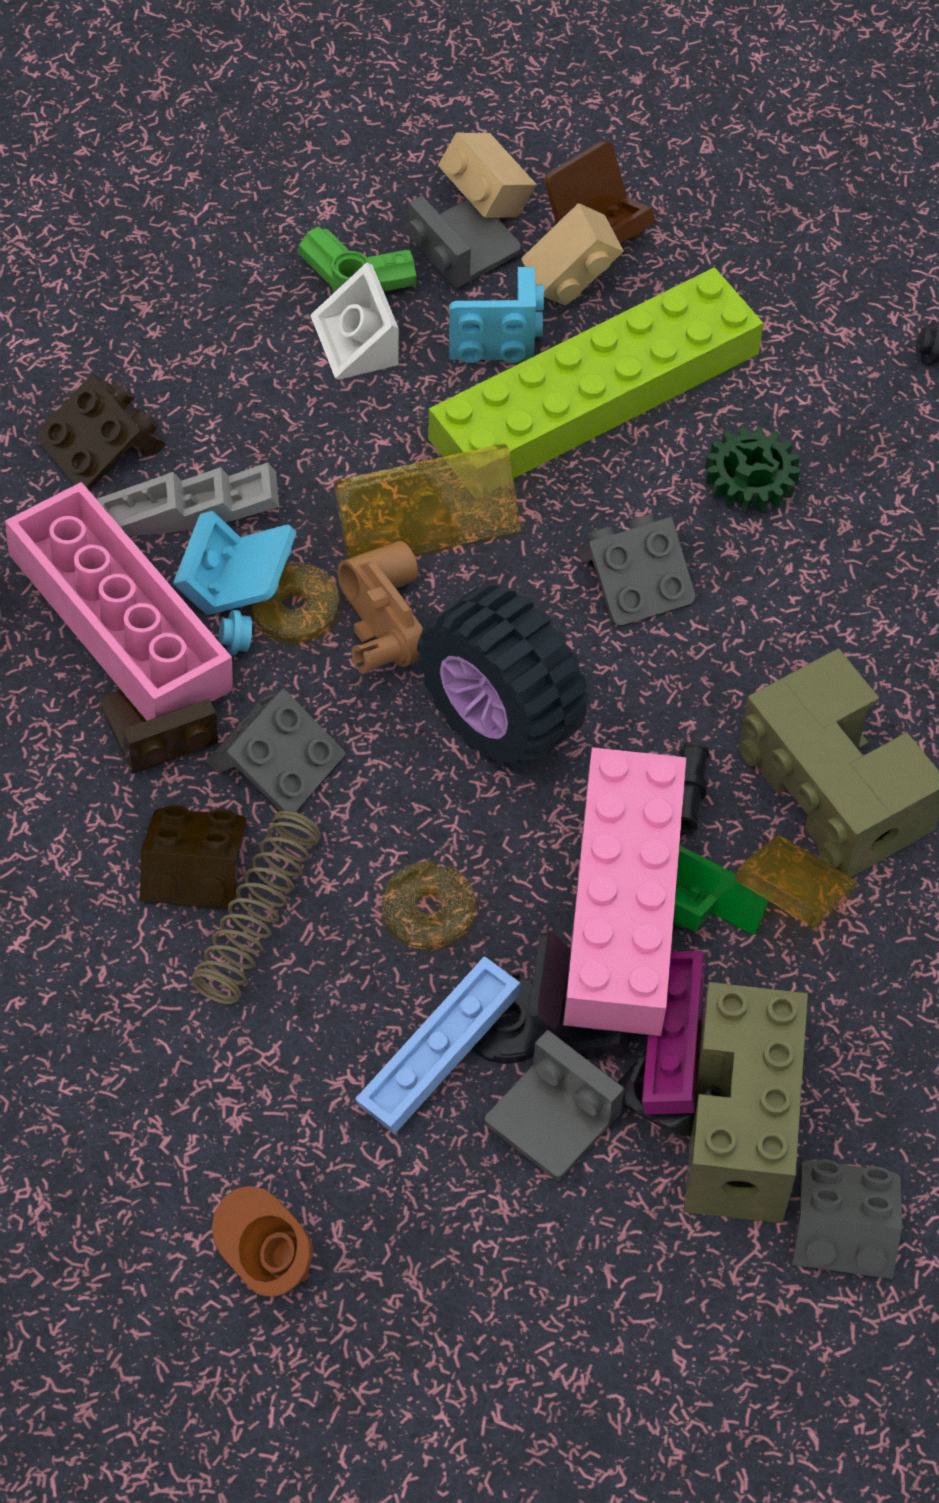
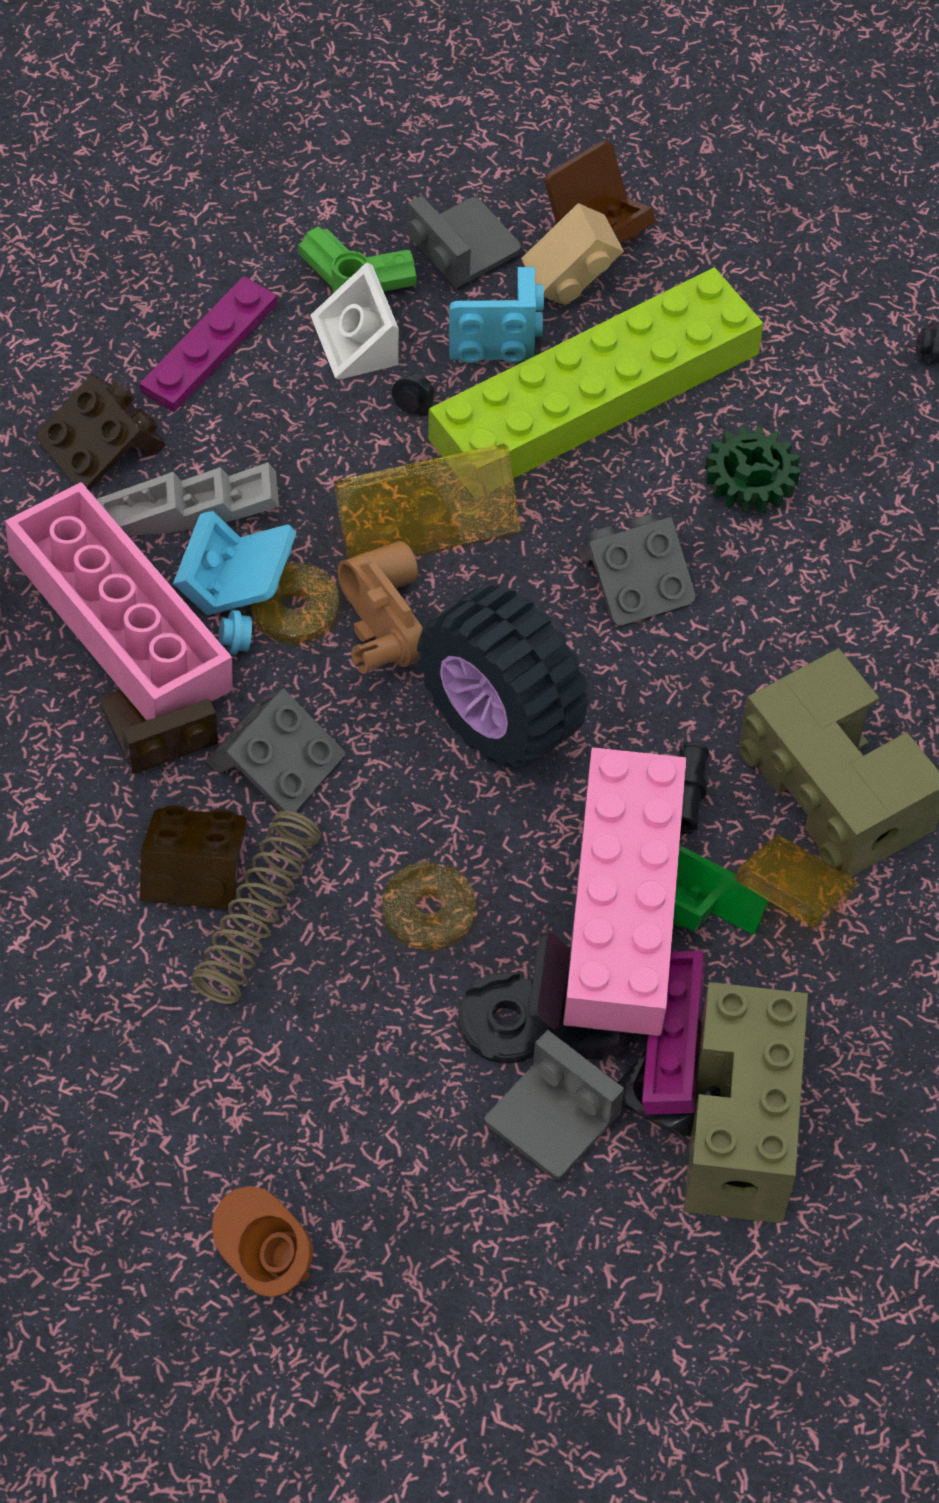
light blue plate [355,956,523,1134] -> none
tan brick [438,132,537,218] -> none
dark grey bracket [792,1159,902,1279] -> none
none -> magenta plate [139,276,278,412]
none -> black plate [392,374,434,415]

